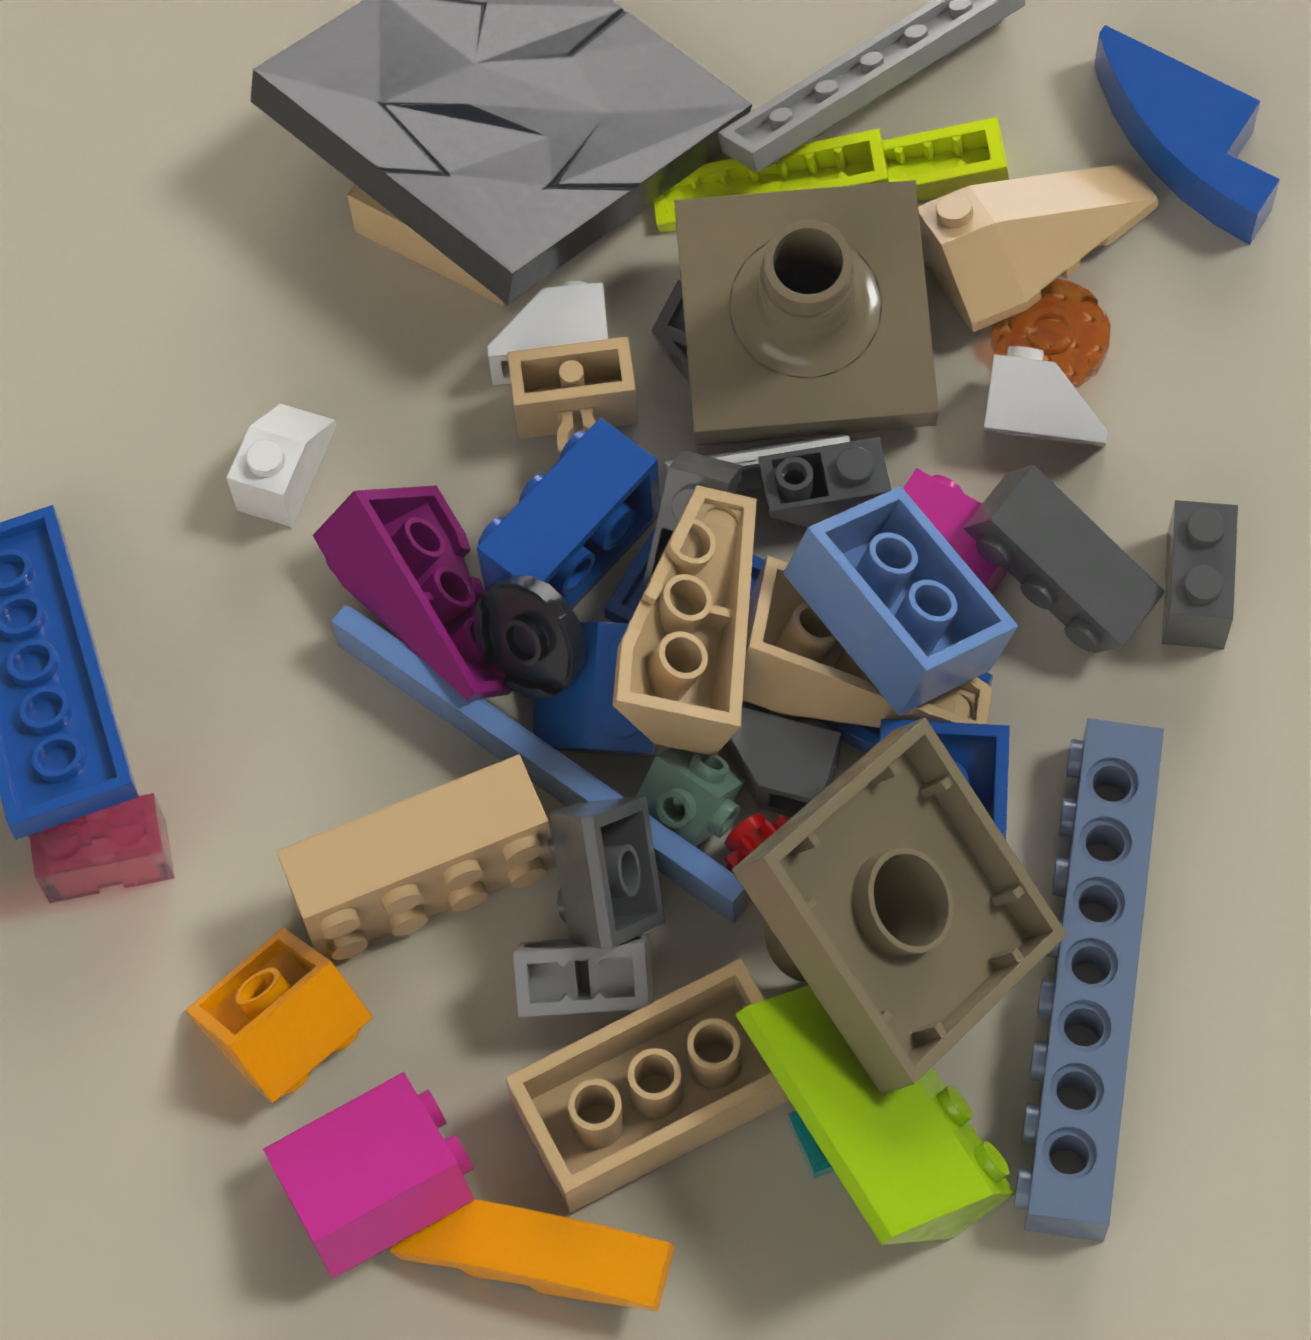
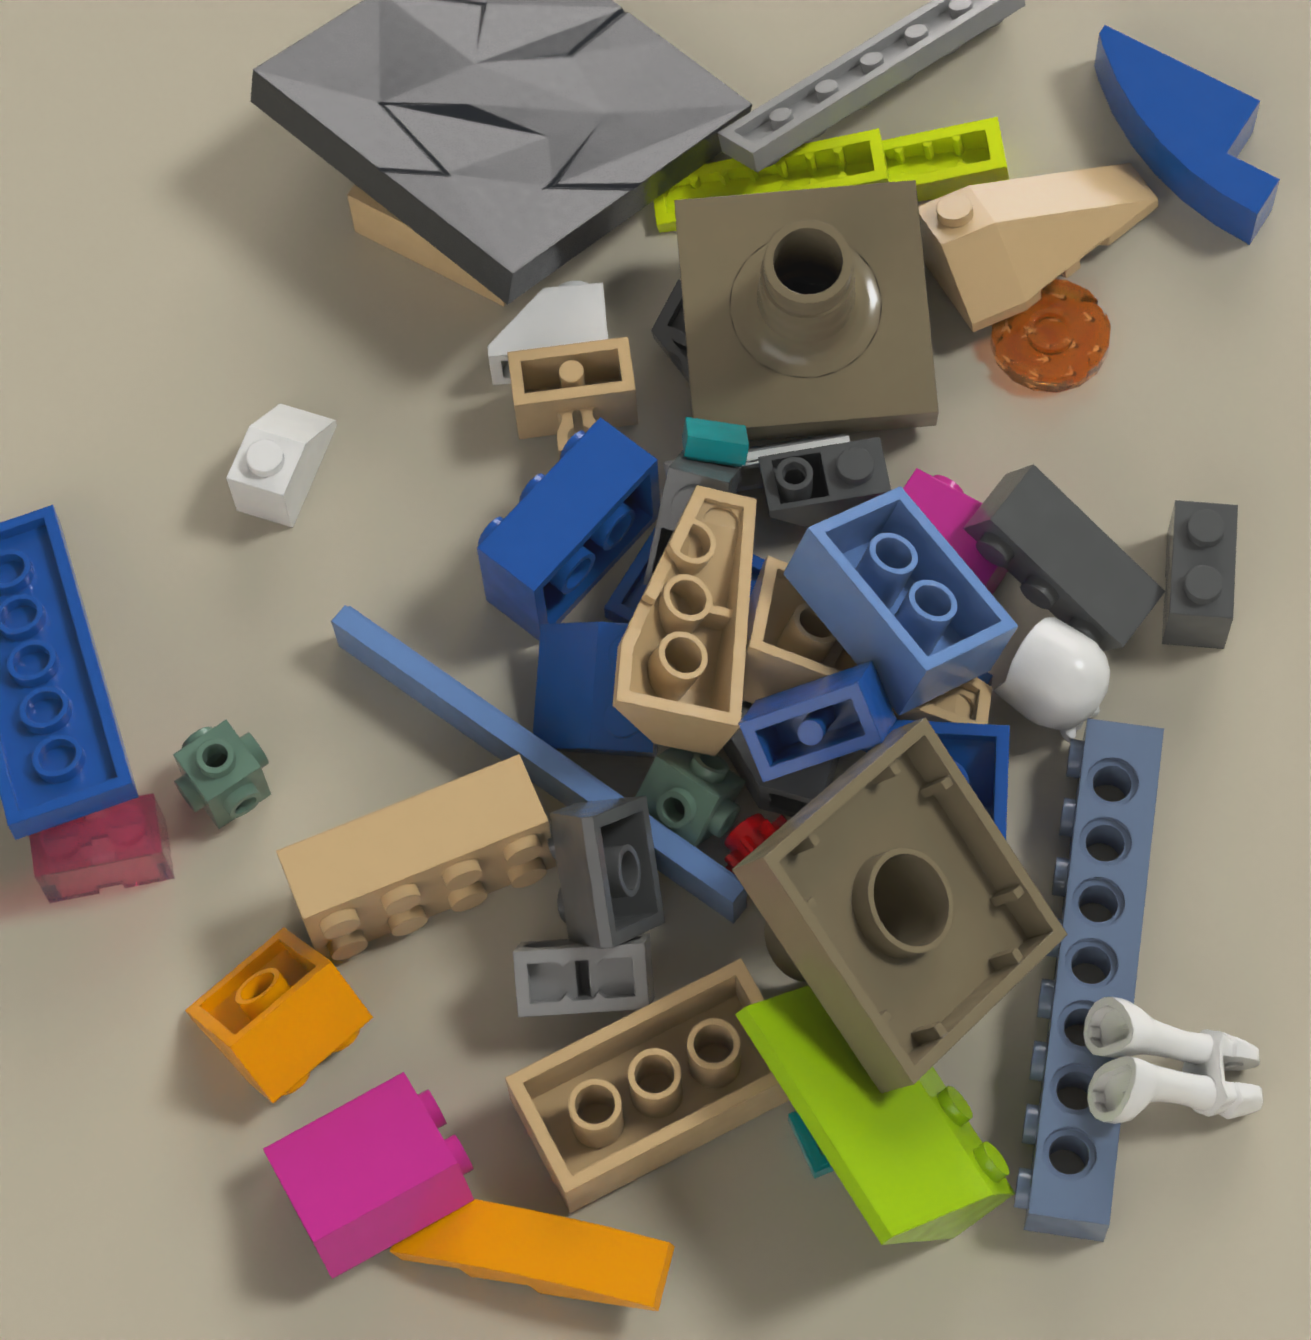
magenta wedge [312,485,512,701] -> none
black tile [473,575,586,699] -> none
white slope [984,346,1108,447] -> none
none -> sand green brick [173,719,271,829]
none -> teal tile [682,417,749,467]
none -> blue brick [738,660,896,782]
none -> white helmet [993,617,1110,742]
none -> white piece [1083,997,1263,1124]

